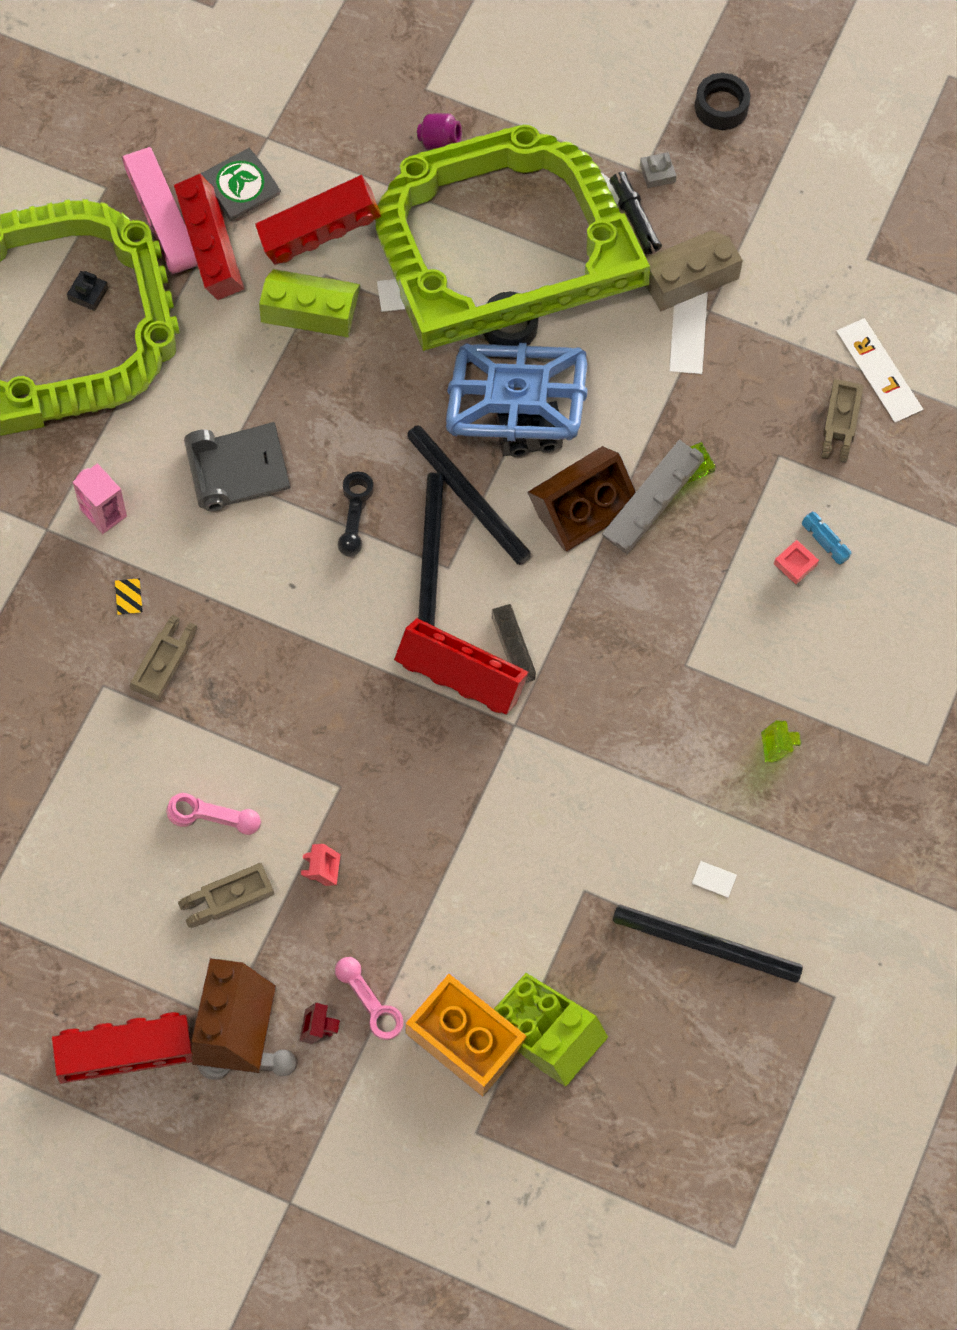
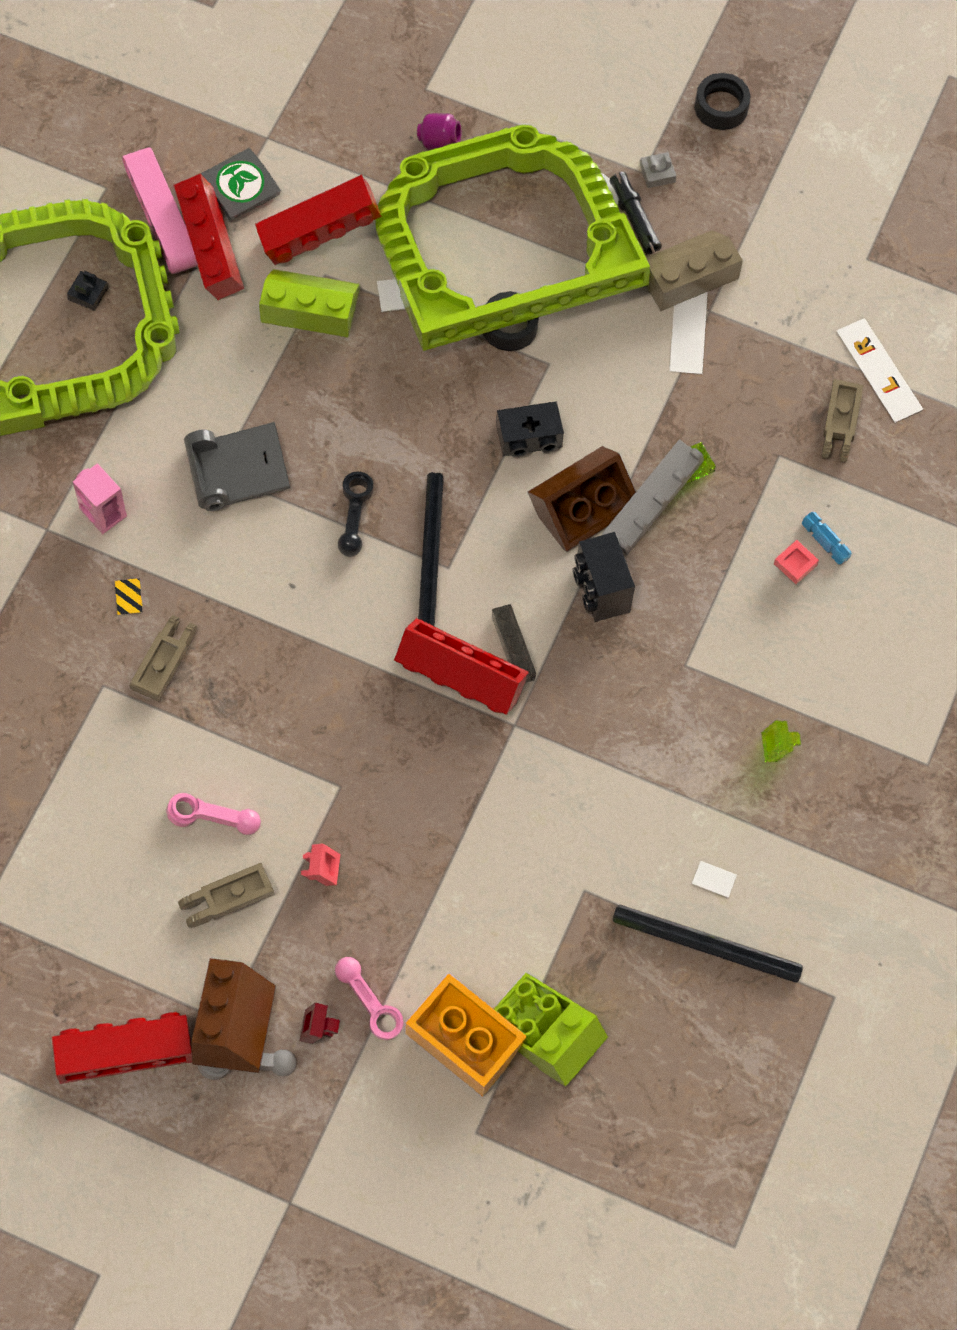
black axle [407,425,531,565] -> none
medium blue plate [446,343,588,441] -> none
none -> black brick [572,532,635,622]

